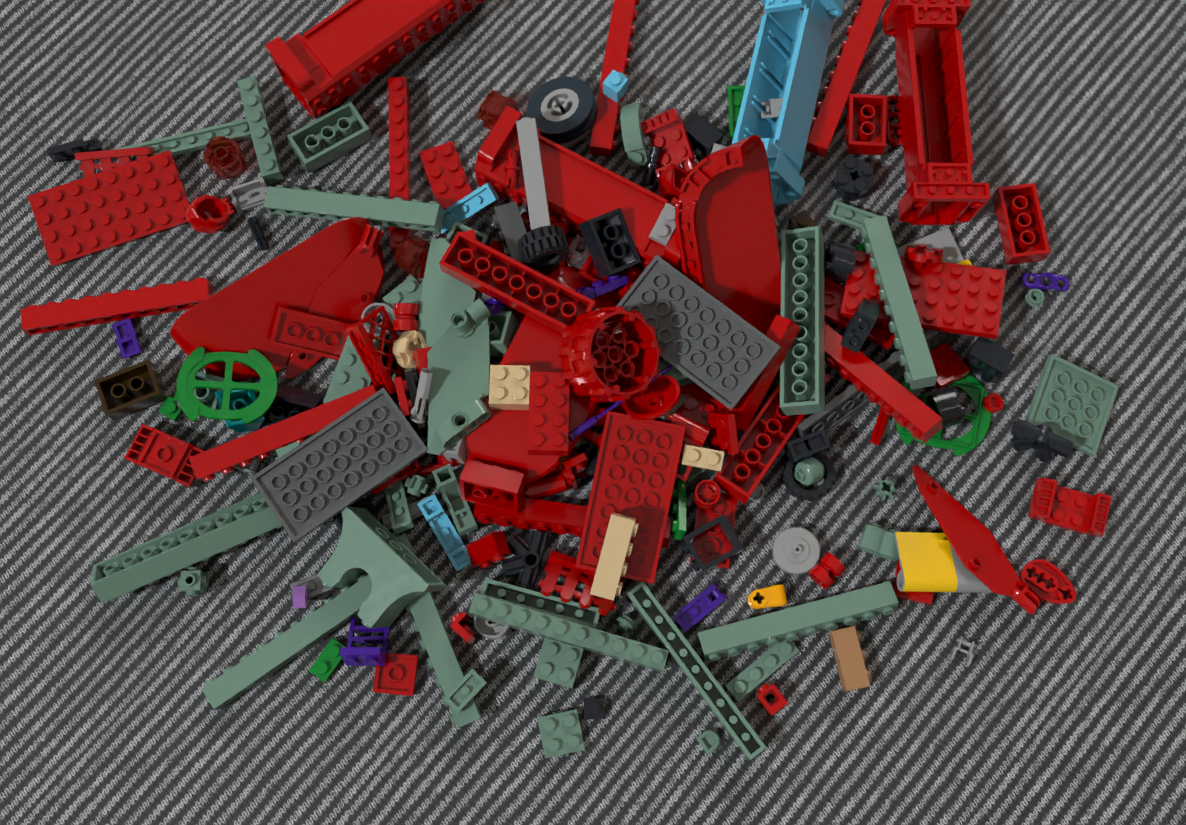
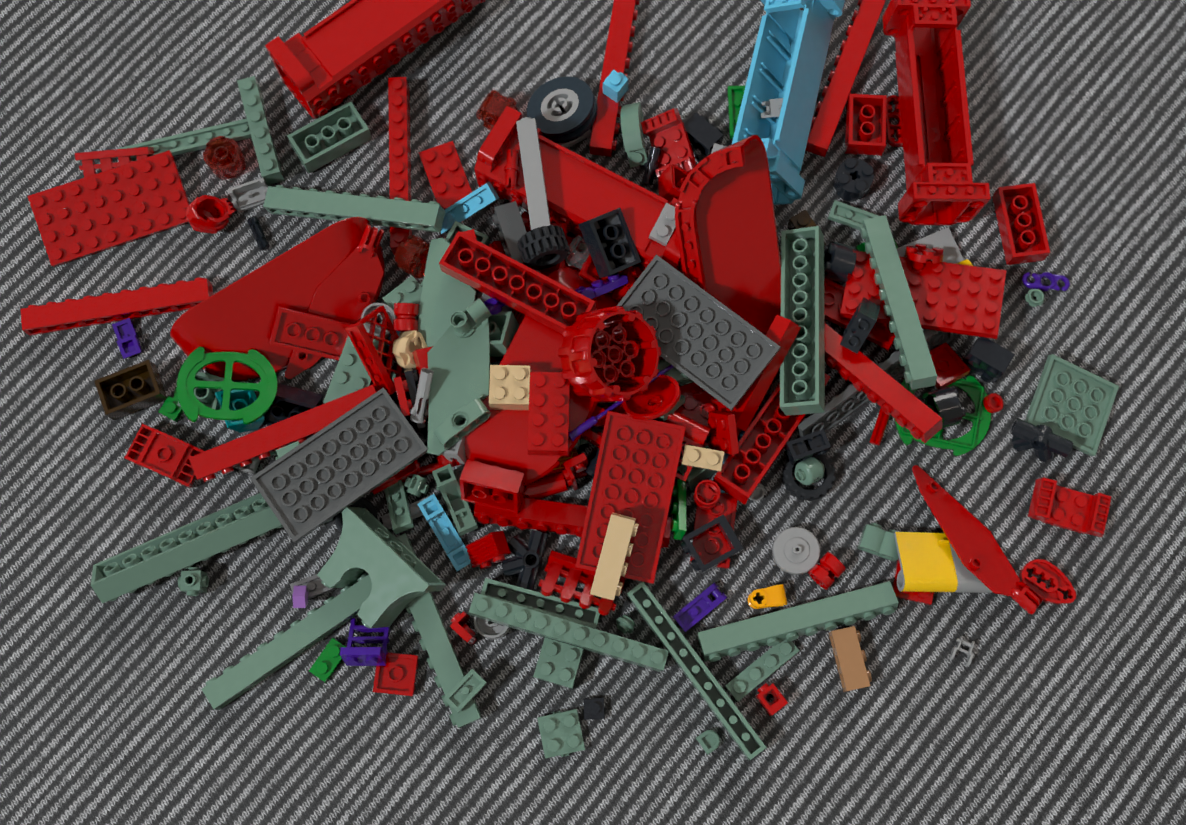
black hinge [47,138,102,162] -> none
sand green gear [872,476,898,502] -> none

